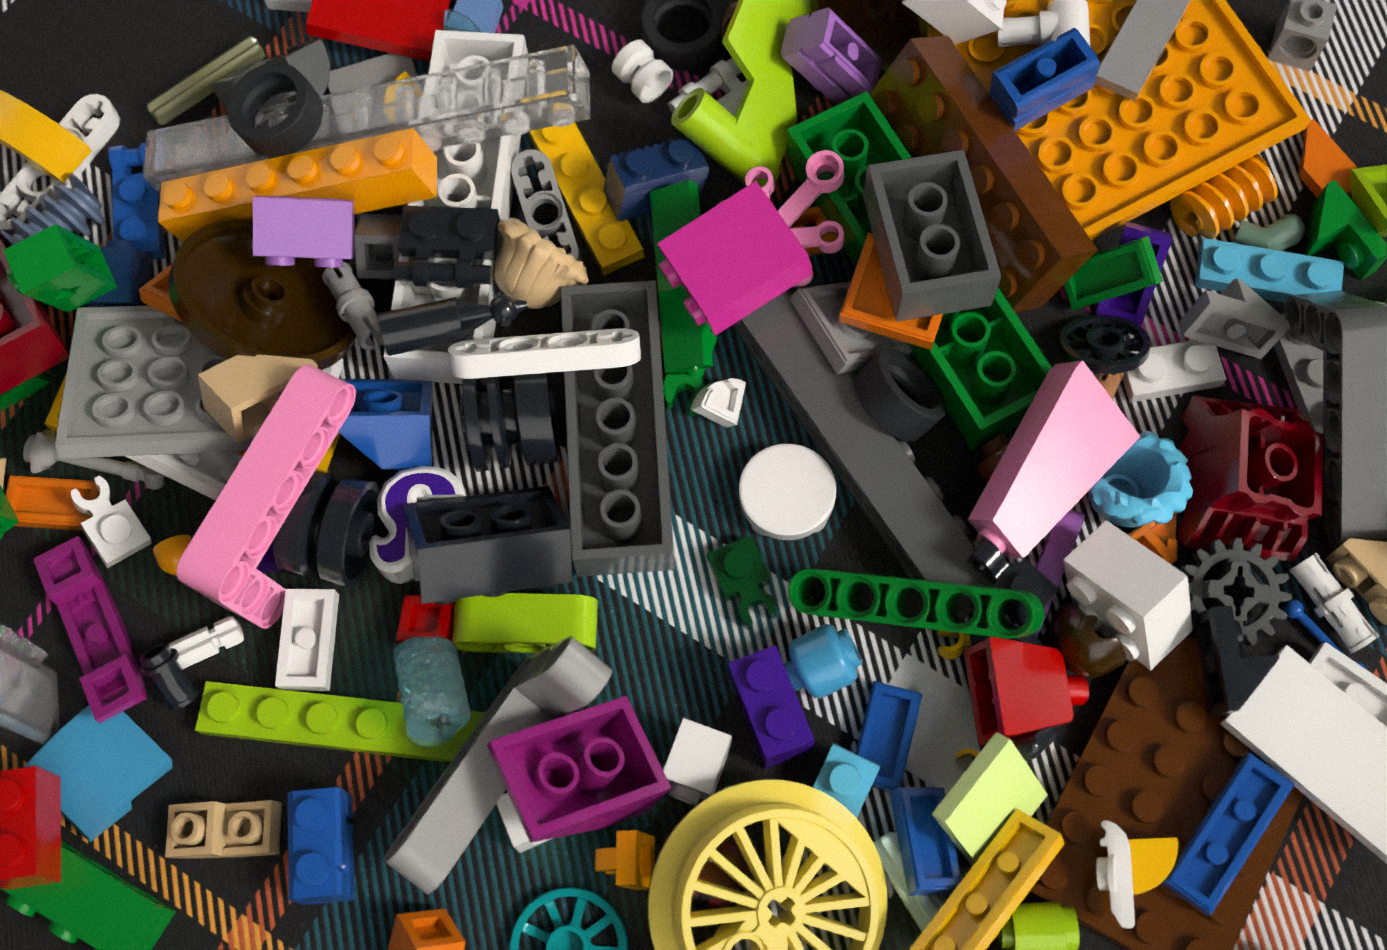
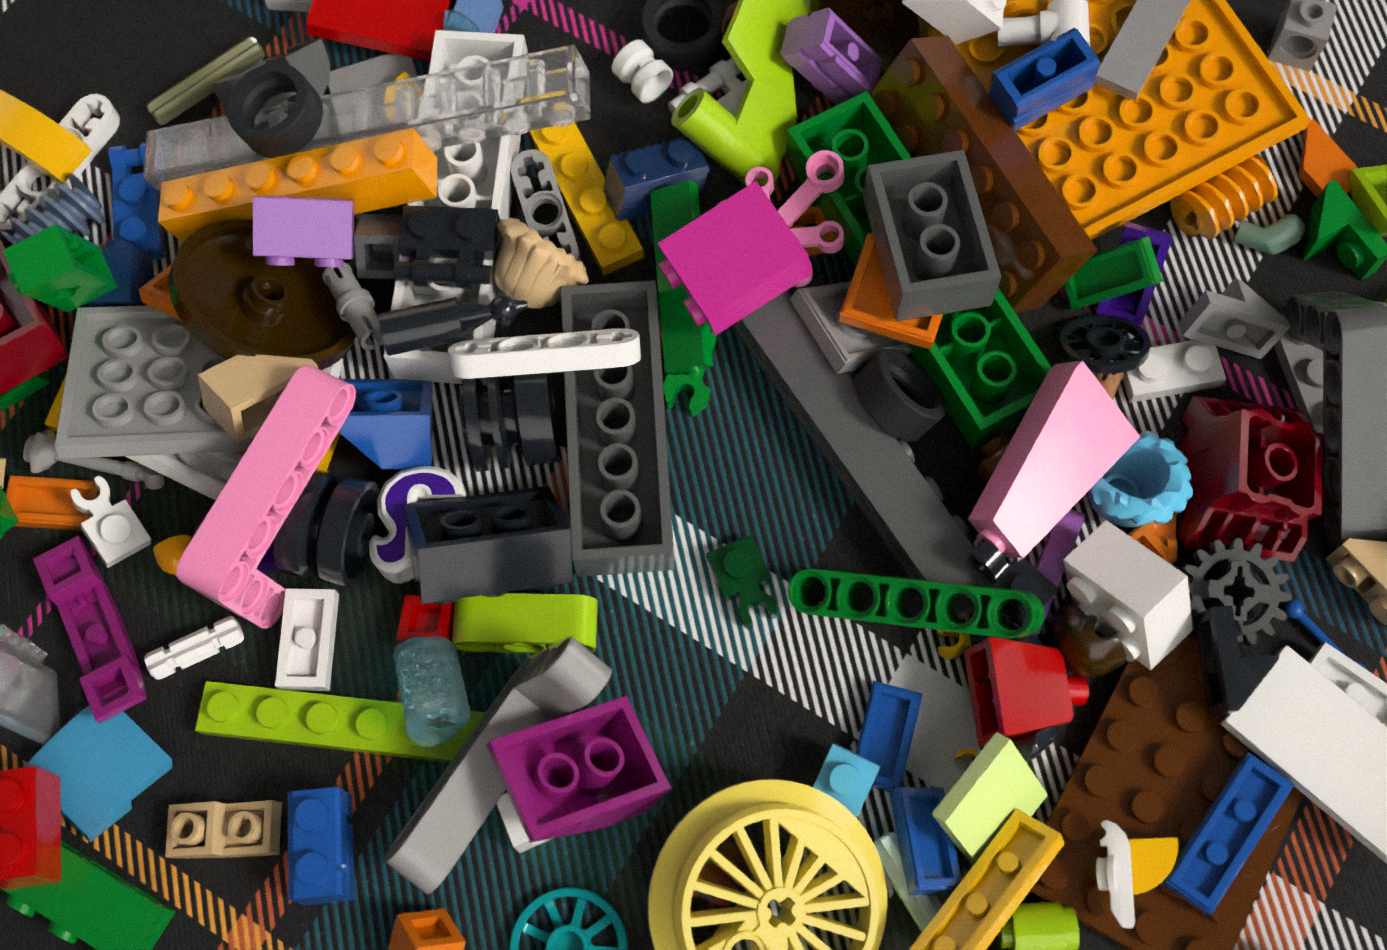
black pin [139,643,198,710] -> none
light orange tile [595,830,655,890] -> none
white brick [663,718,732,805] -> none
white tile [691,378,746,428] -> none
dark purple brick [728,645,815,769] -> none
white tile [739,444,836,540] -> none
dark azure head [784,624,863,699] -> none
medium azure plate [1194,238,1344,303] -> none
white pin [1289,553,1379,654] -> none

